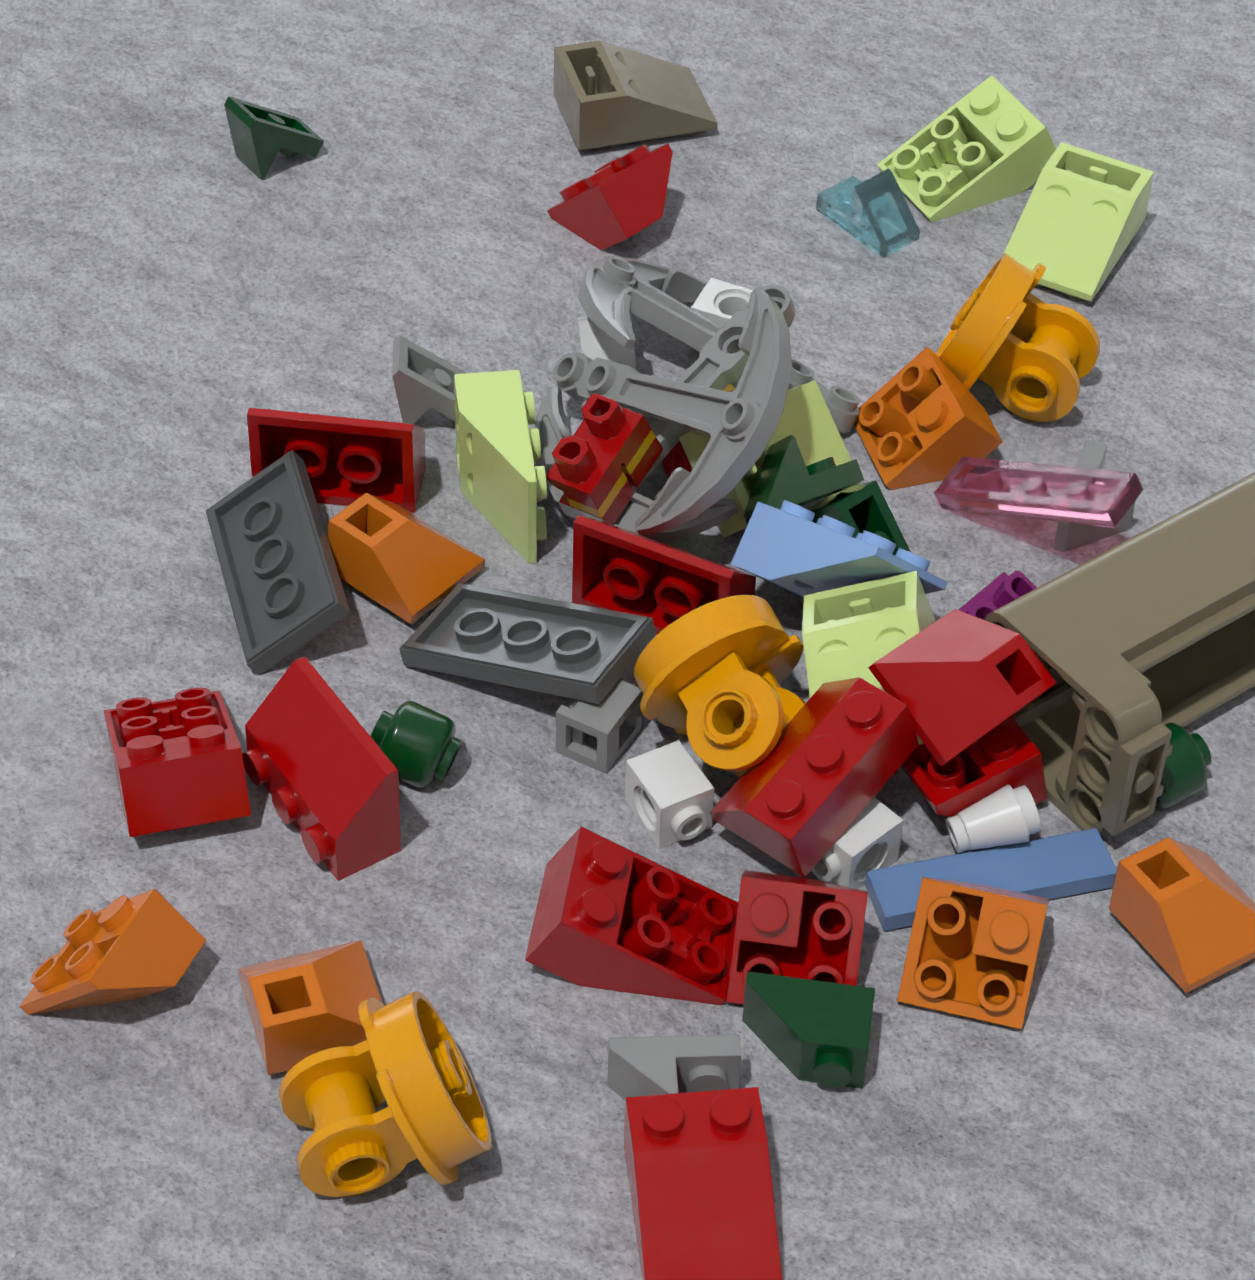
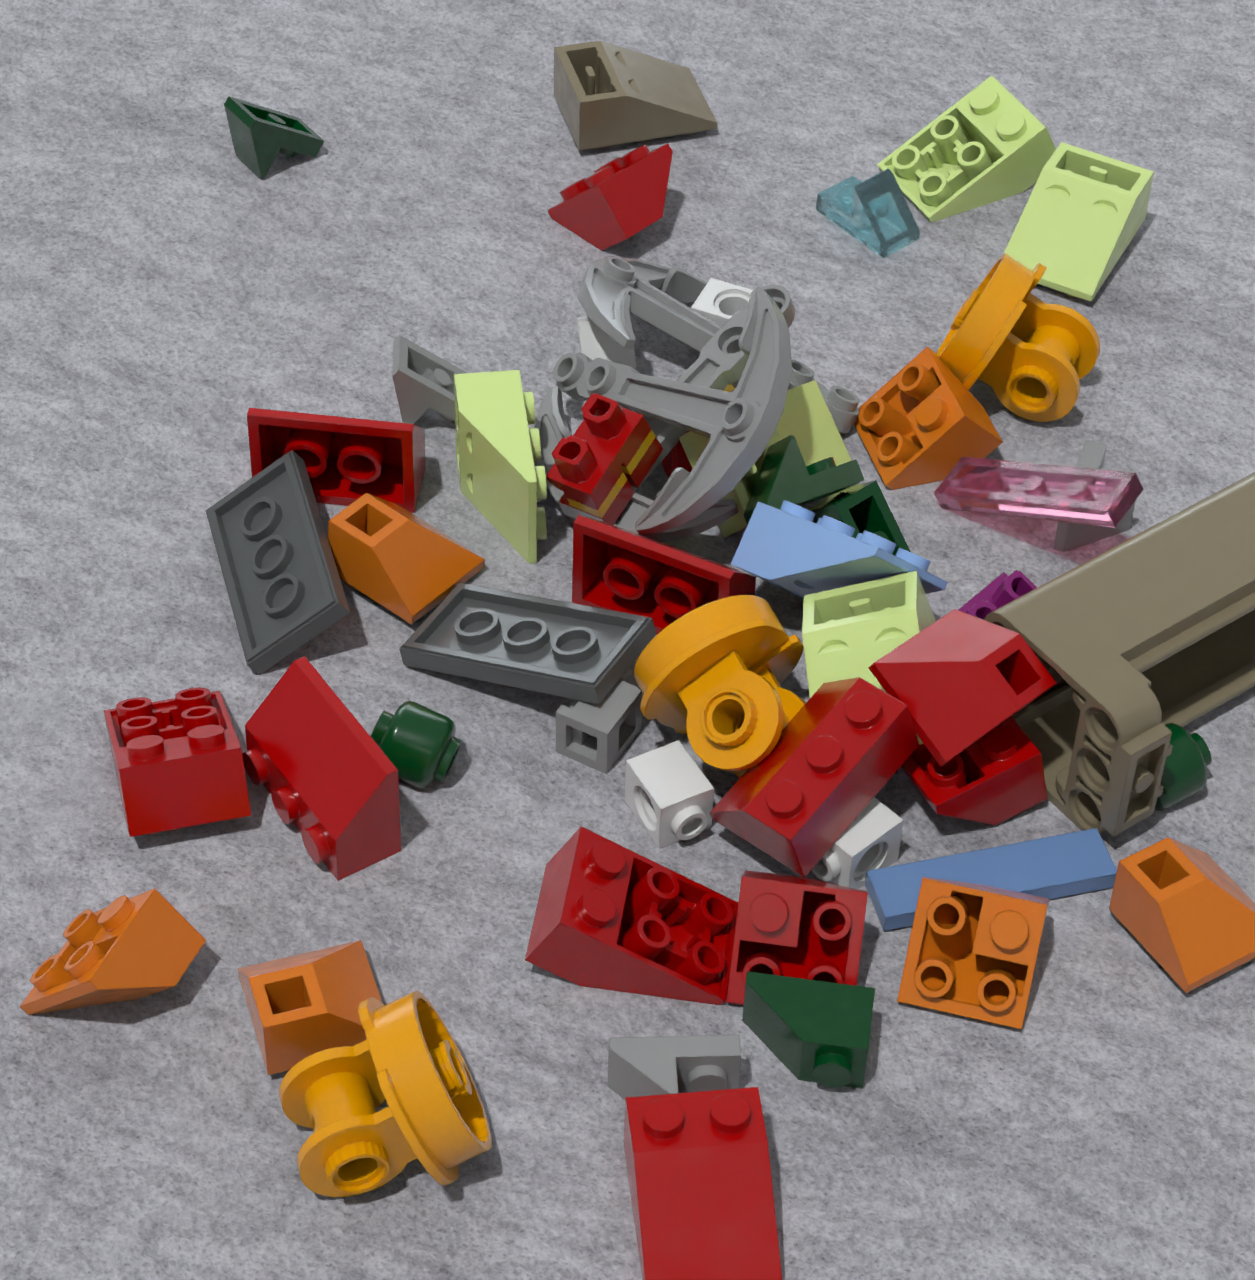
white cone [946,784,1041,853] -> none

